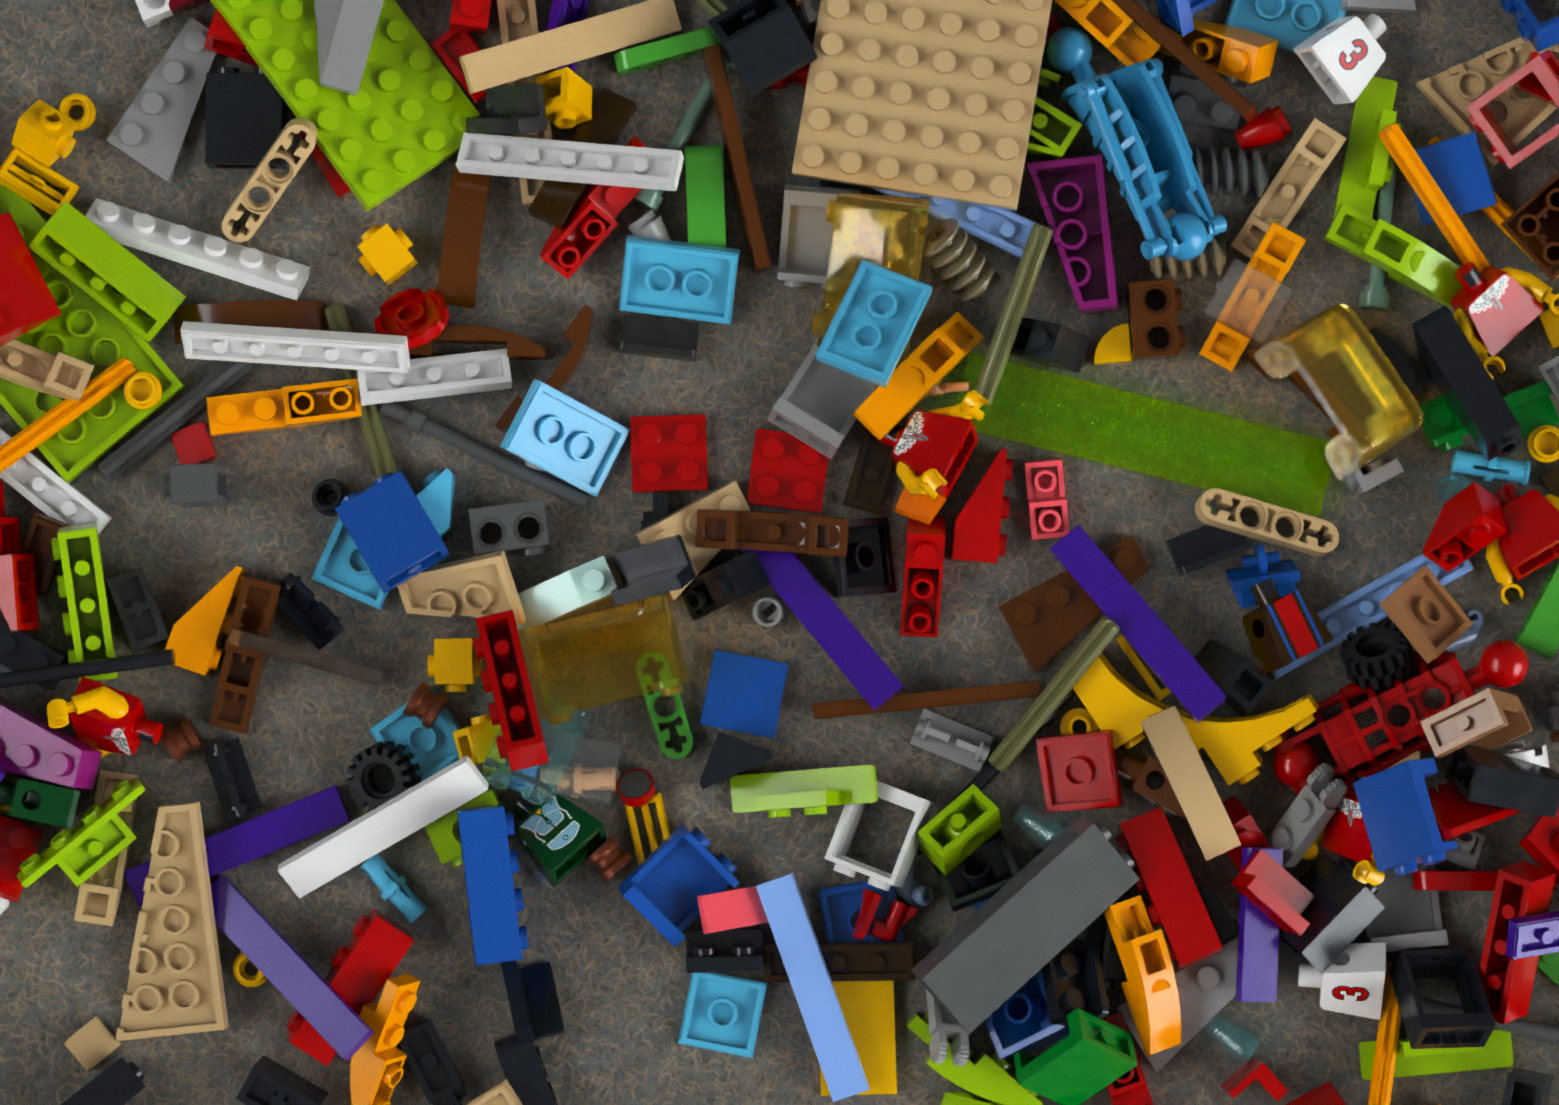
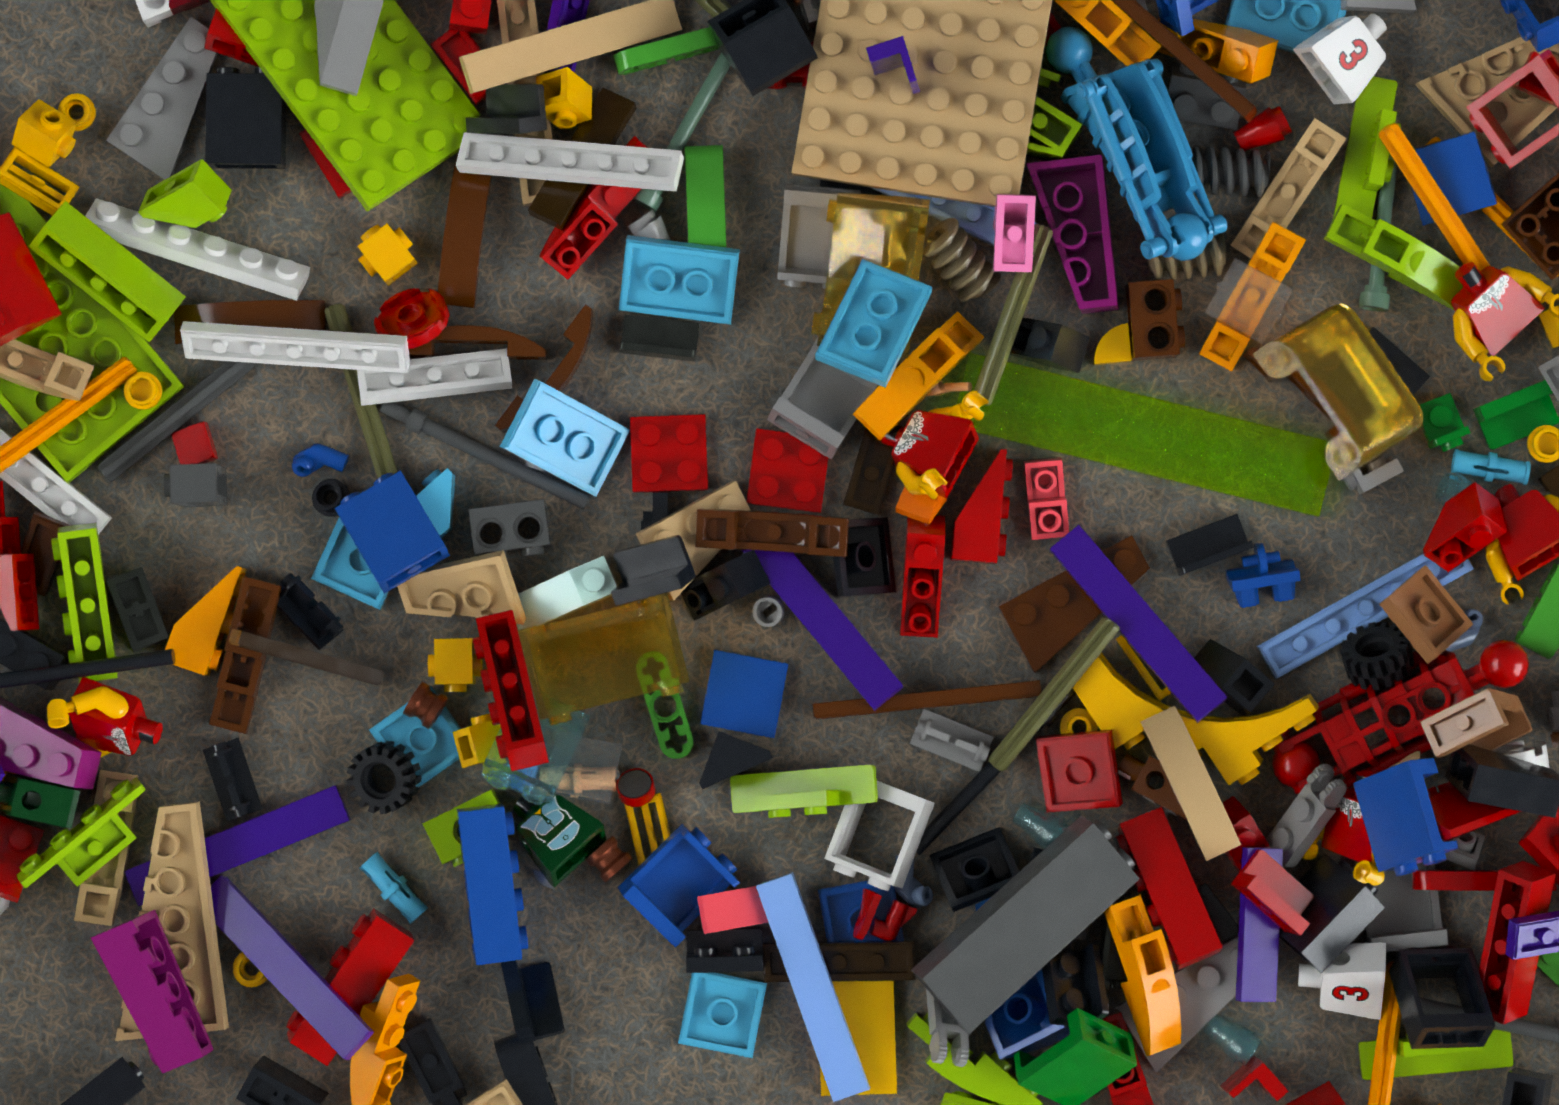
tan slope [64,1016,121,1071] -> none
copper wheel [161,715,205,763] -> none
light orange slope [206,378,362,436] -> none
tan beam [222,118,318,243] -> none
white tile [277,755,489,899] -> none
reddish brown tile [702,44,771,272] -> none
lime brick [917,784,1002,876] -> none
tan beam [1195,488,1339,557] -> none
dark brown torso [1242,577,1333,675] -> none
black slope [1412,305,1522,461] -> none
none -> magenta wedge [91,909,214,1074]
none -> lime slope [138,159,232,228]
none -> blue arm [292,443,349,477]
none -> dark purple panel [866,36,920,94]
none -> bright pink slope [993,194,1036,272]

